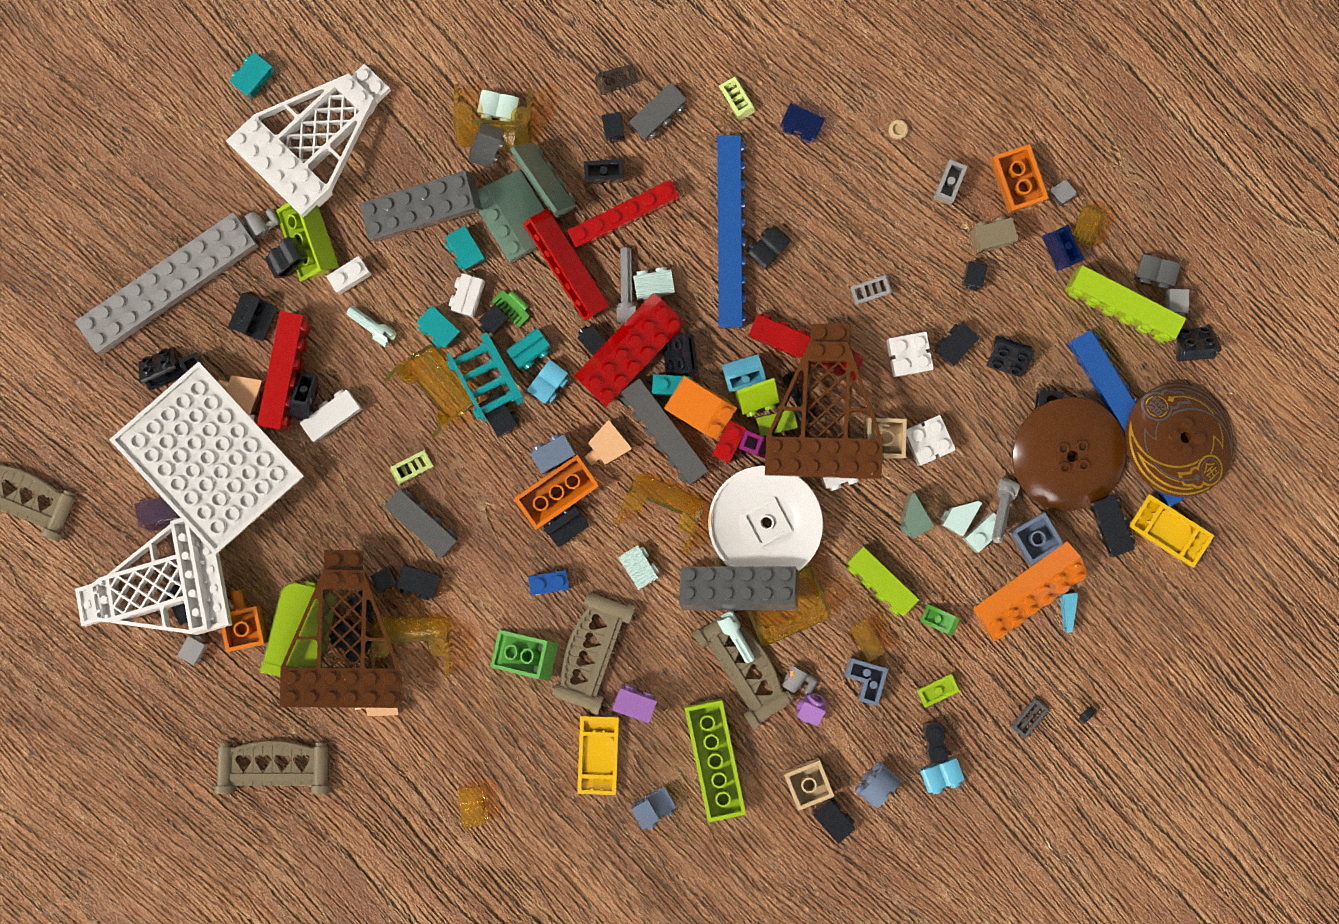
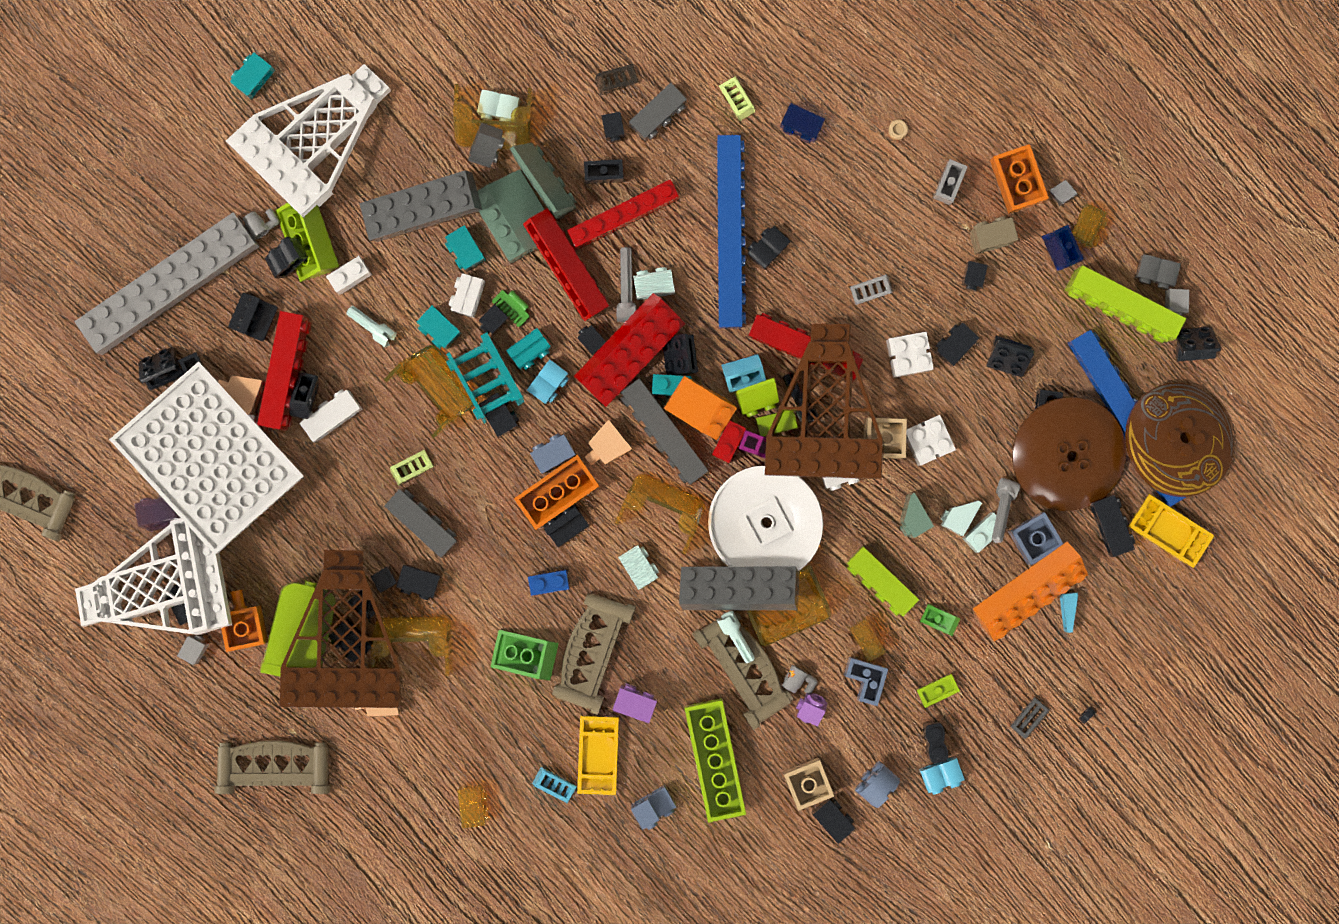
none -> medium azure slope [532,767,577,803]

